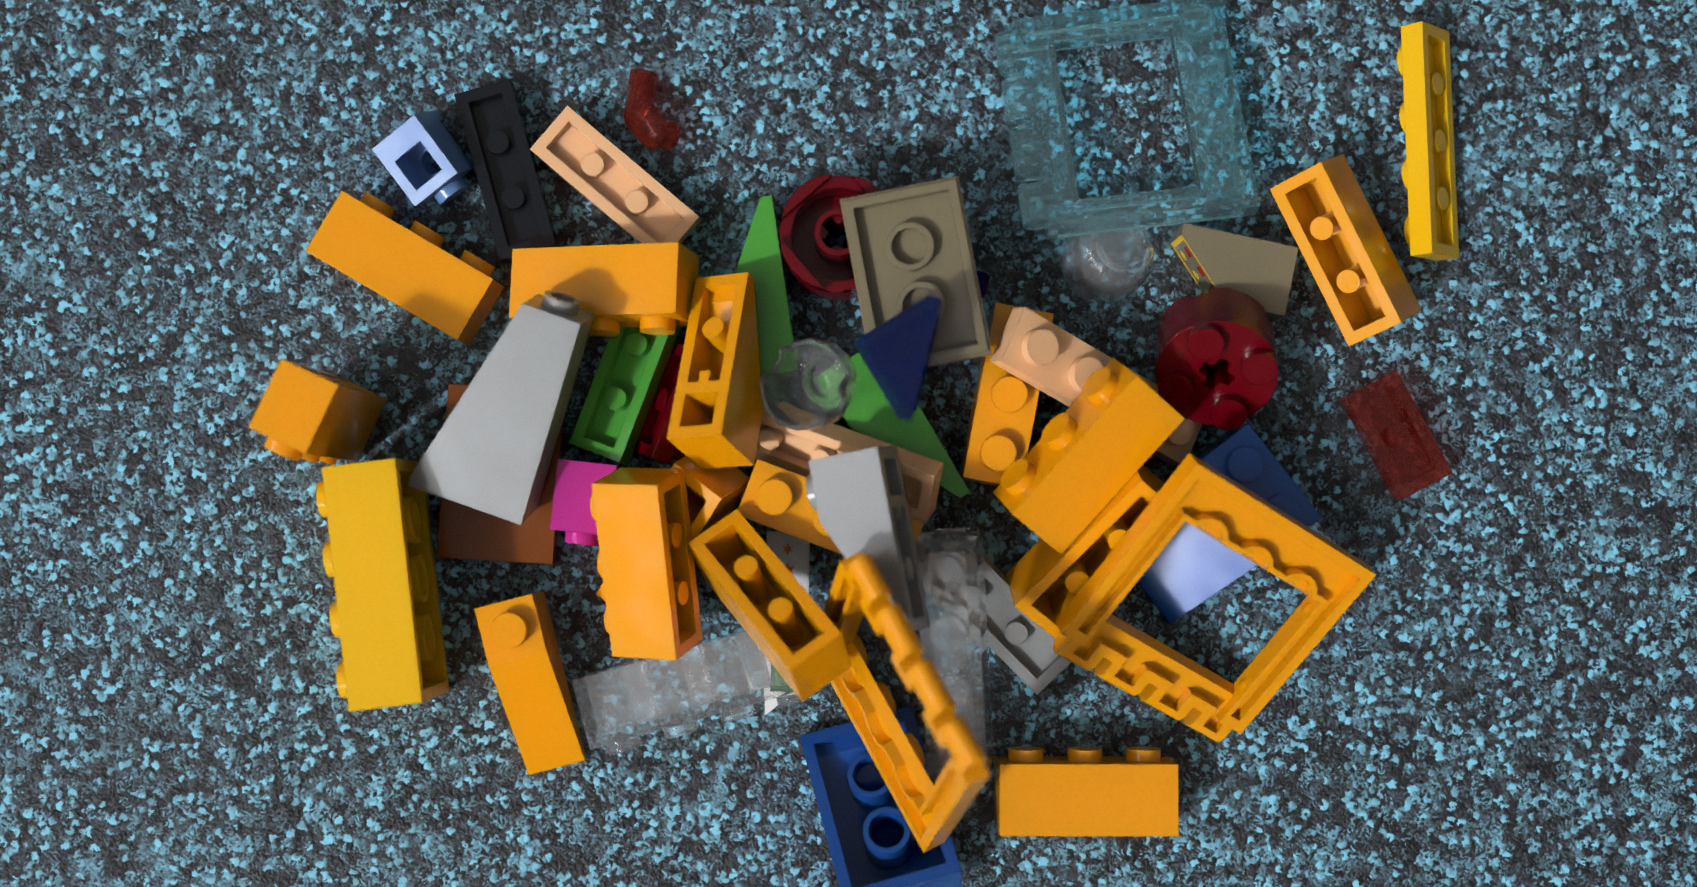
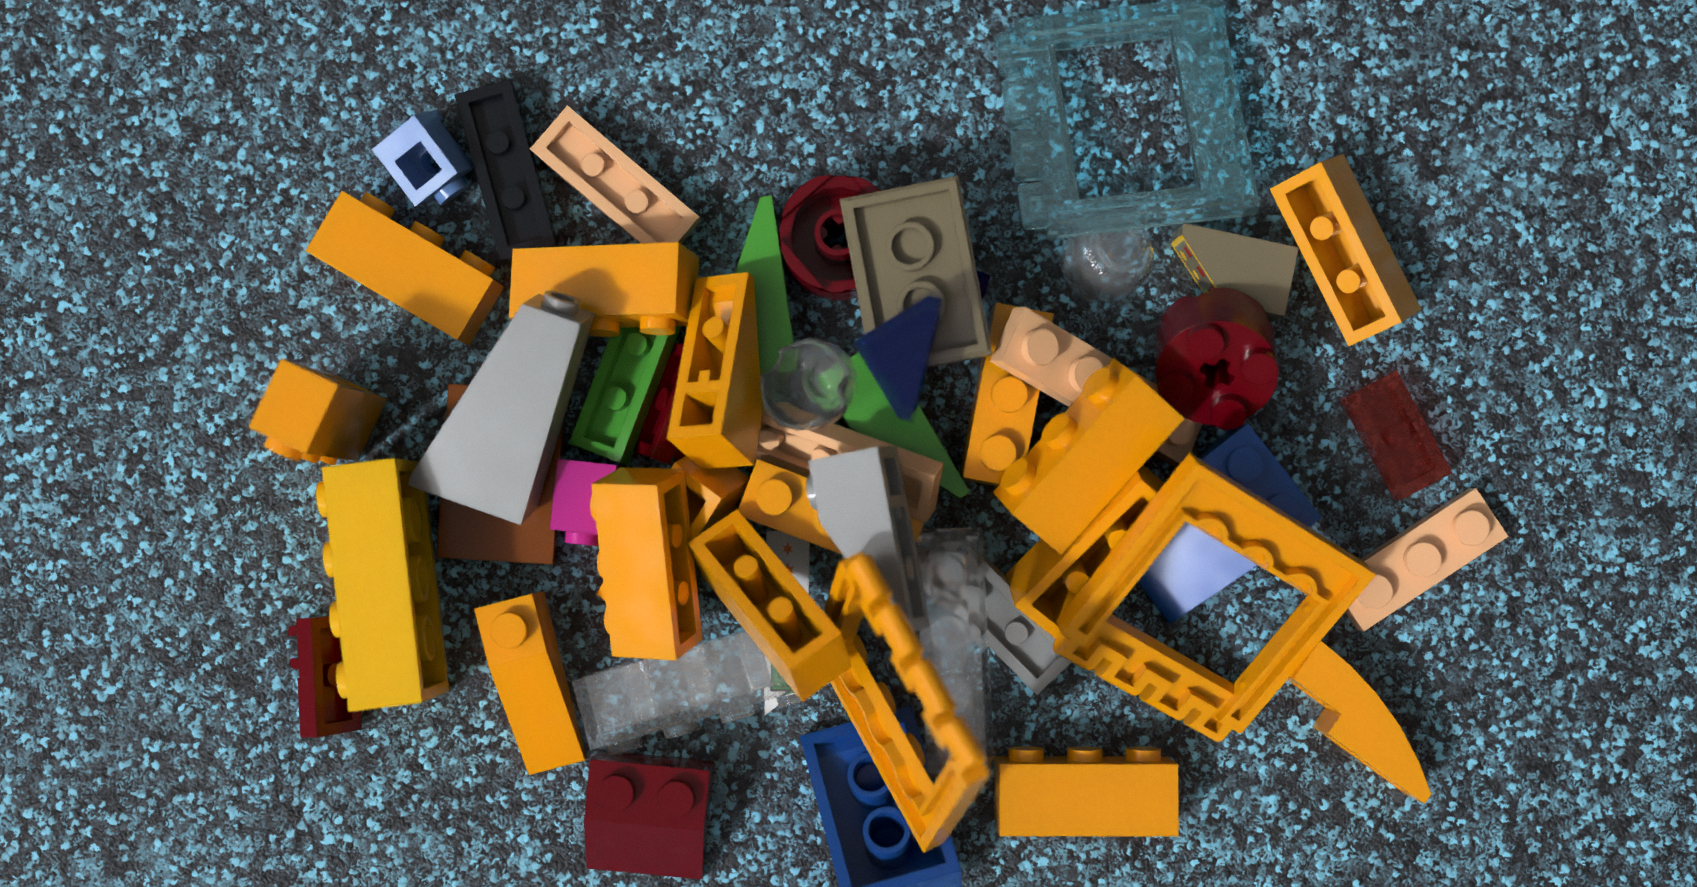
clear red arm [624,69,680,151] -> none
yellow plate [1397,21,1459,261] -> none
none -> dark red plate [288,615,362,738]
none -> dark red slope [584,750,715,879]
none -> light orange slope [1288,641,1431,804]
none -> light nougat plate [1345,488,1509,631]

